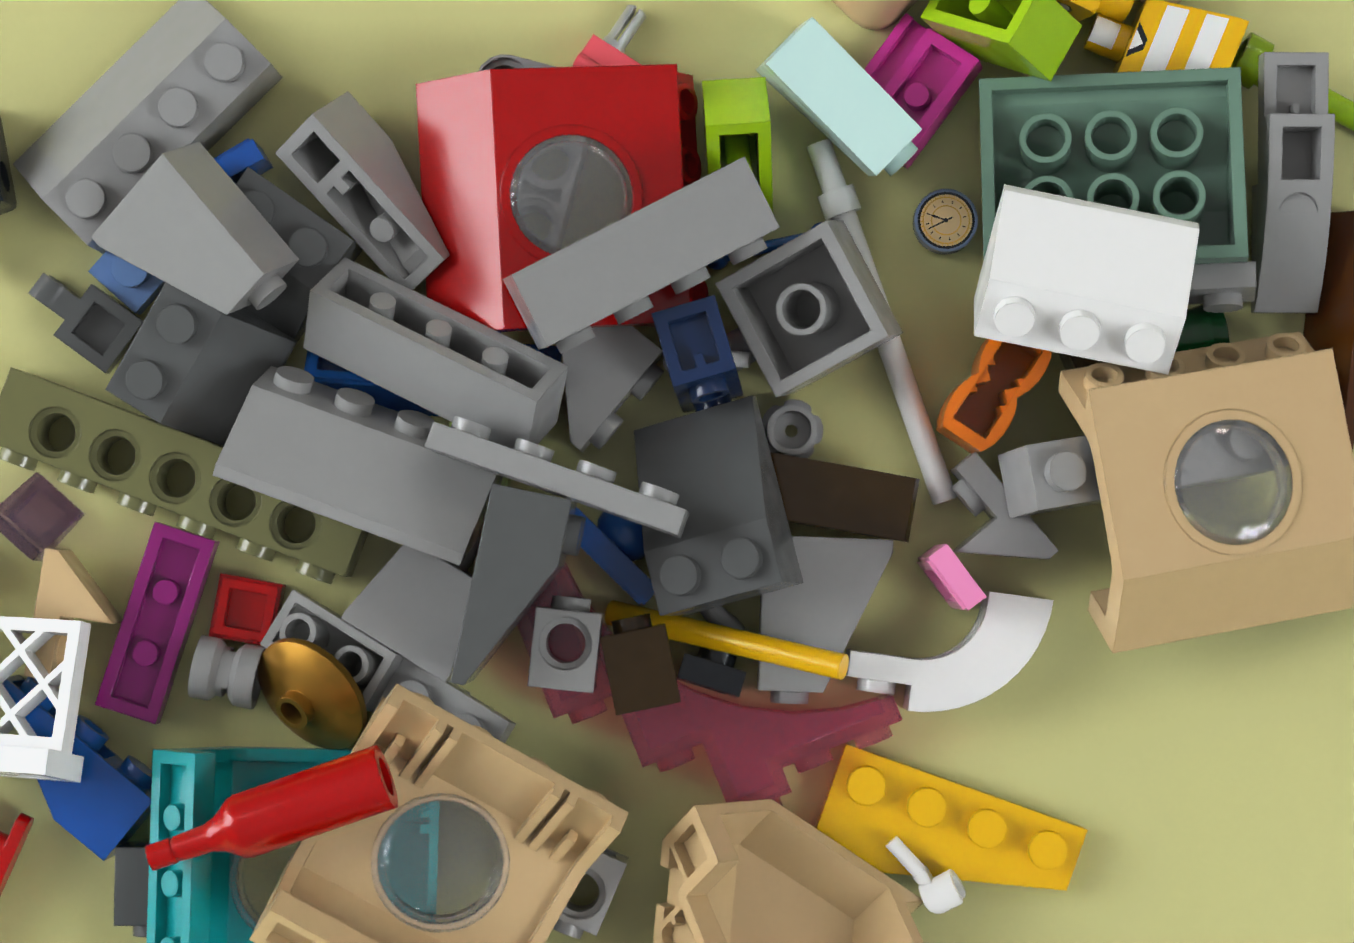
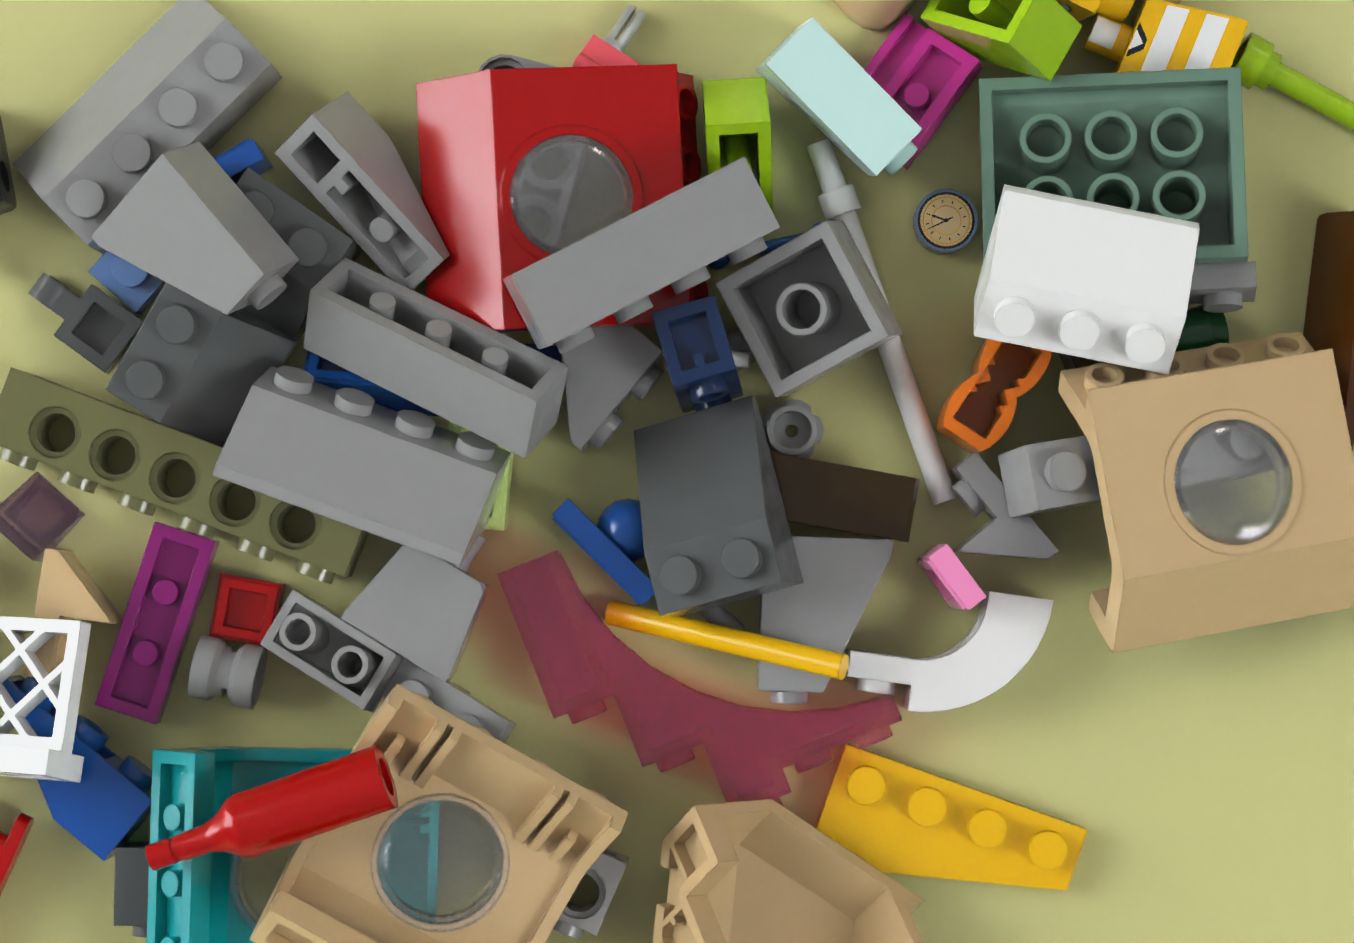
pearl gold dish [258,638,367,749] -> none
light grey plate [425,416,689,539] -> none
dark grey slope [450,483,586,685] -> none
light grey brick [527,595,604,693] -> none
dark brown brick [600,613,681,716] -> none
black plate [677,647,747,698] -> none
white hand [885,836,966,914] -> none
light grey slope [1251,52,1335,313] -> none

